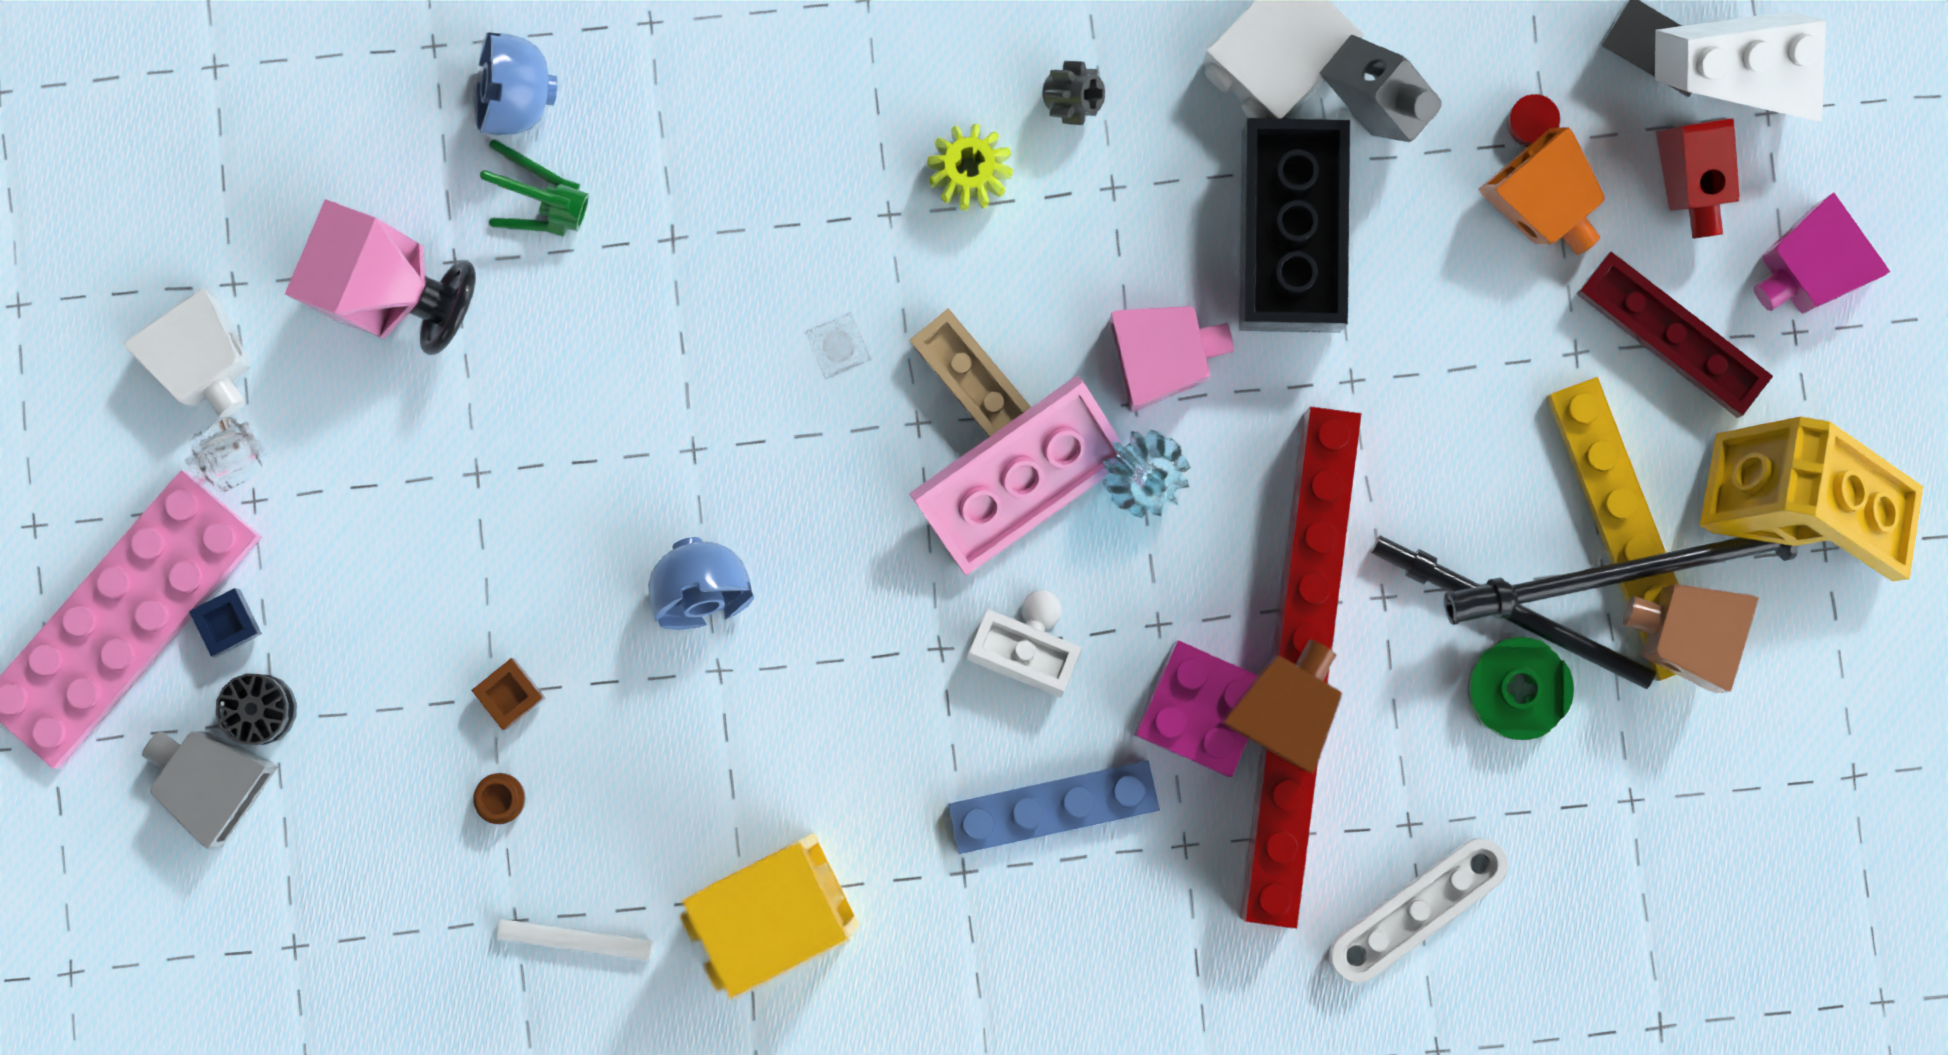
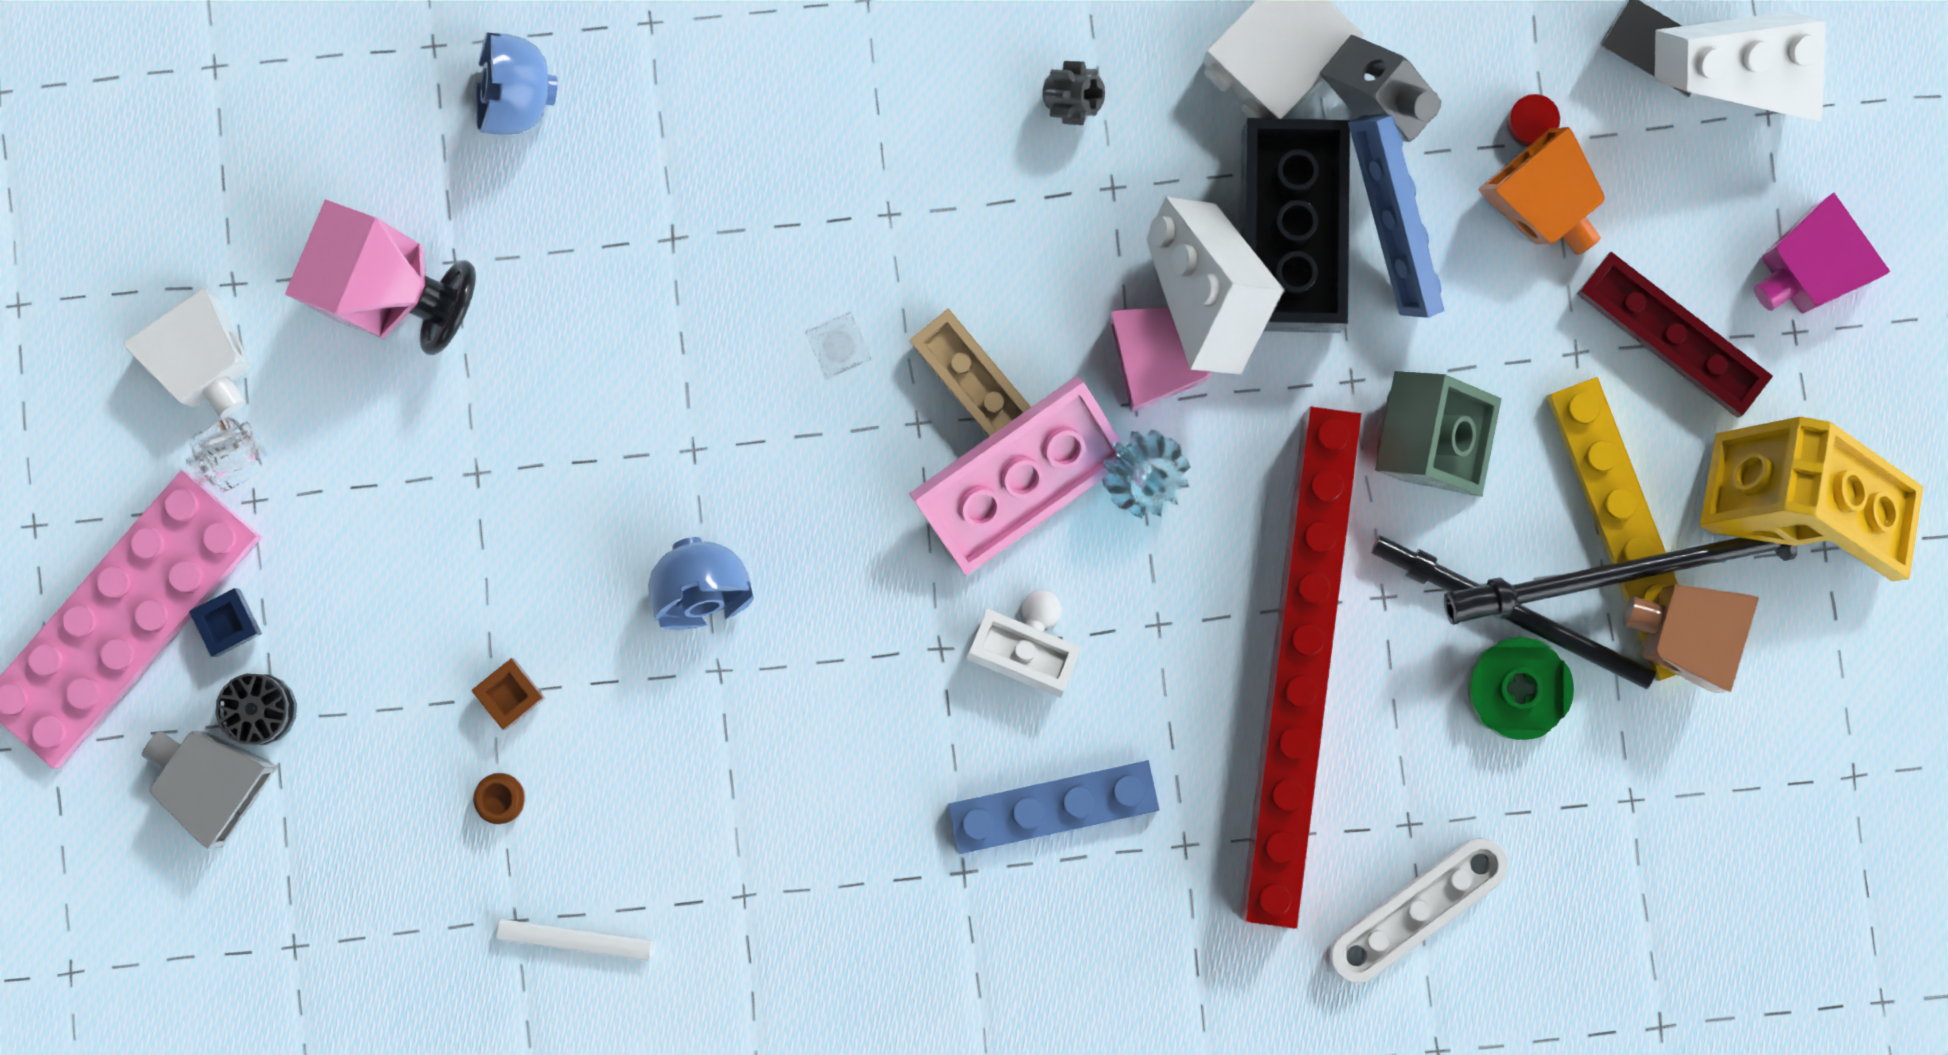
green plant [479,140,589,237] -> none
yellow brick [679,833,860,1000] -> none
neon yellow gear [927,124,1013,211] -> none
dark pink brick [1134,640,1257,778] -> none
dark orange torso [1220,639,1342,773] -> none
red torso [1656,118,1740,239] -> none
none -> white wedge [1146,197,1284,375]
none -> medium blue plate [1348,115,1445,318]
none -> sand green slope [1375,371,1502,497]

